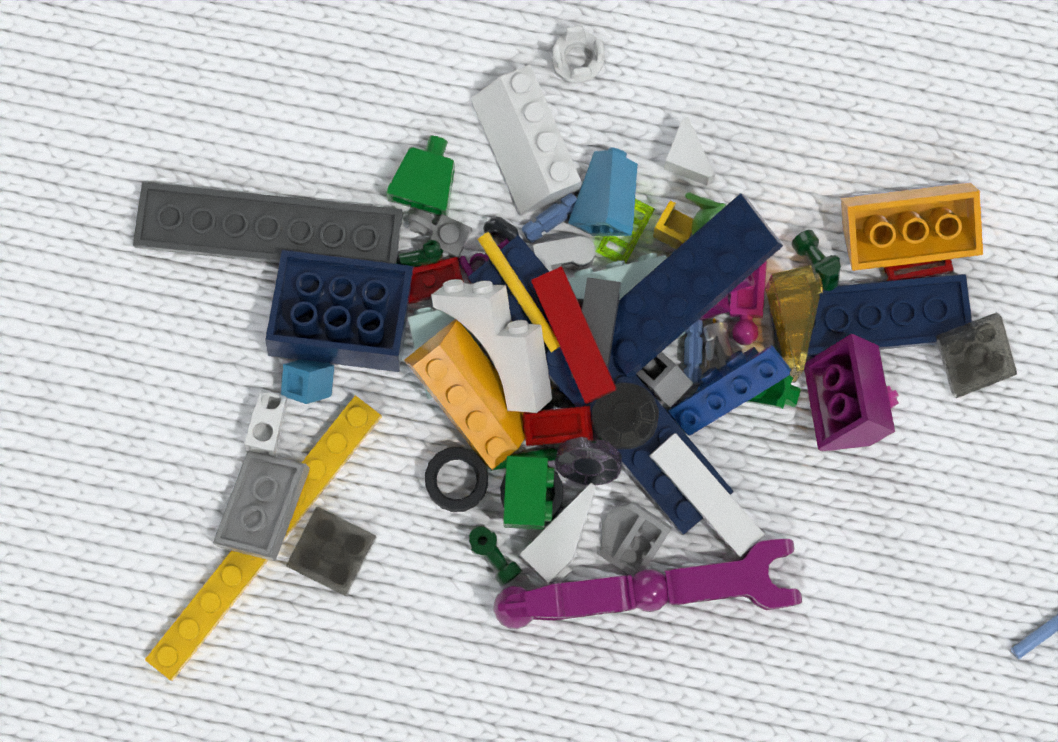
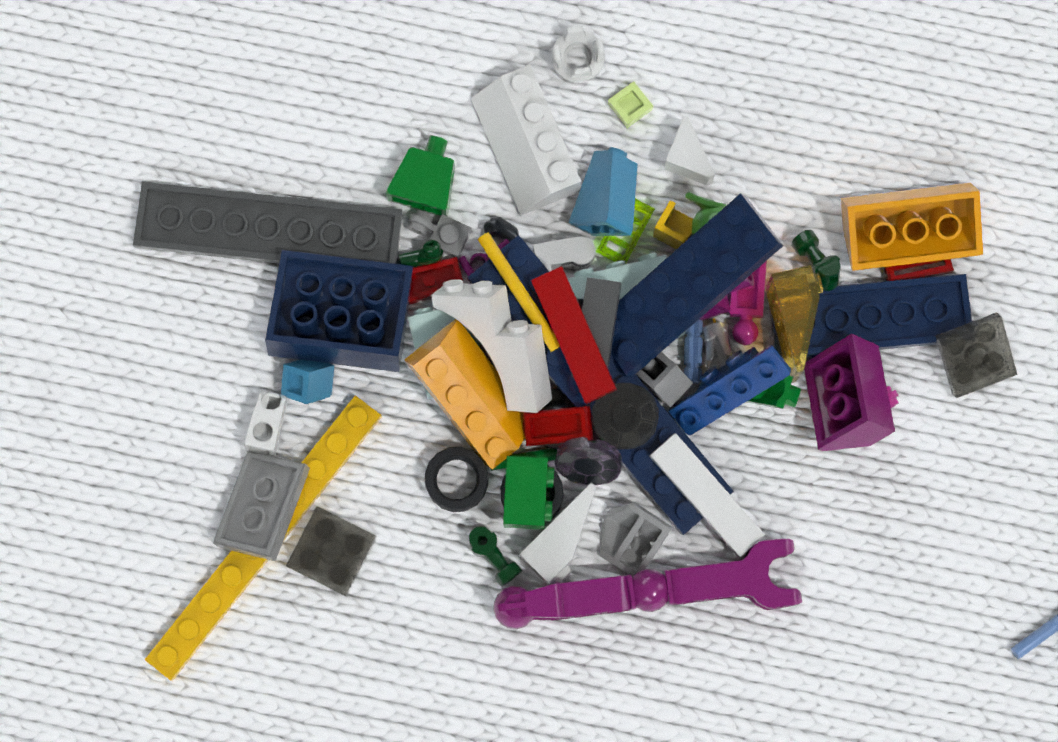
medium blue axle [521,193,577,243] -> none
none -> yellowish green tile [608,81,653,128]

